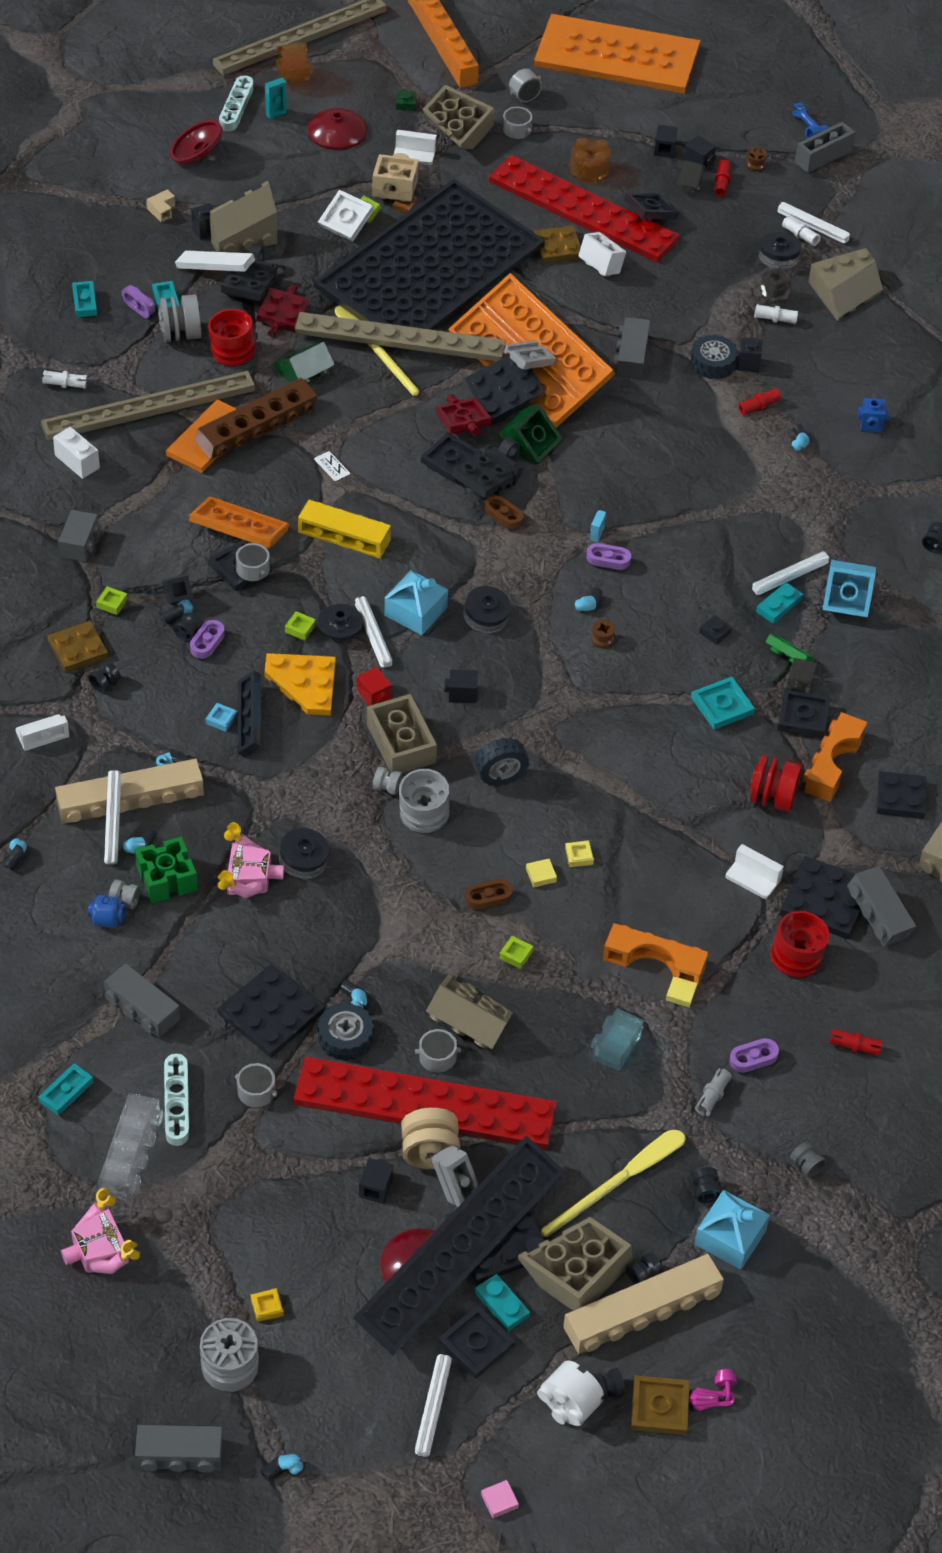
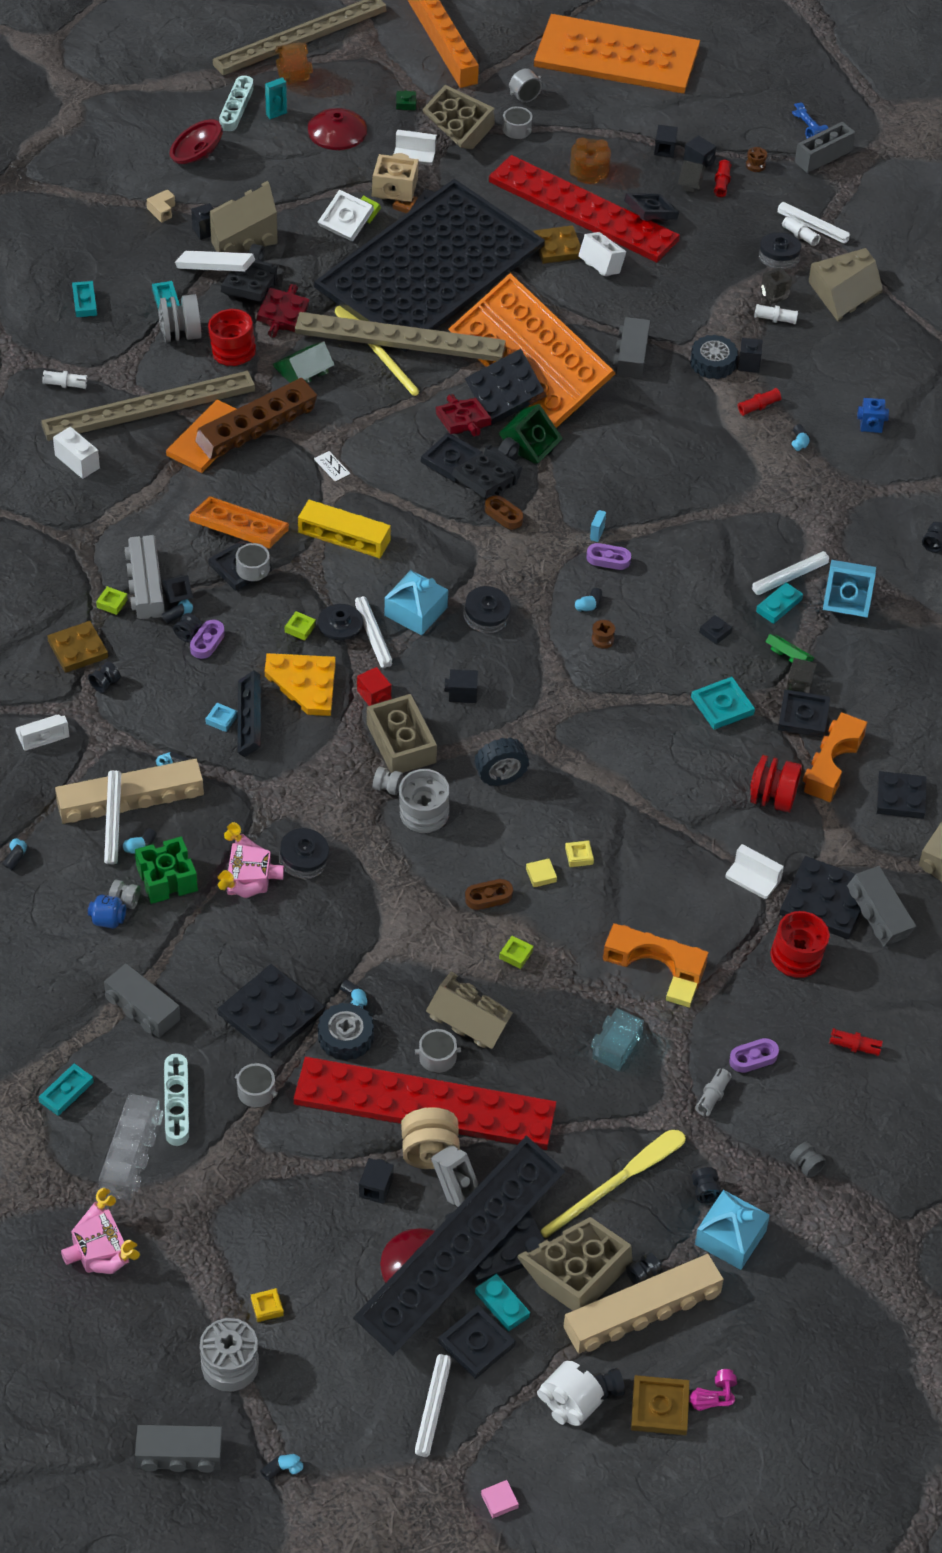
dark grey brick [58,510,101,562] -> none
medium lavender plate [122,285,156,318] -> none
light grey plate [504,341,556,370] -> none
none -> light grey brick [125,535,164,619]

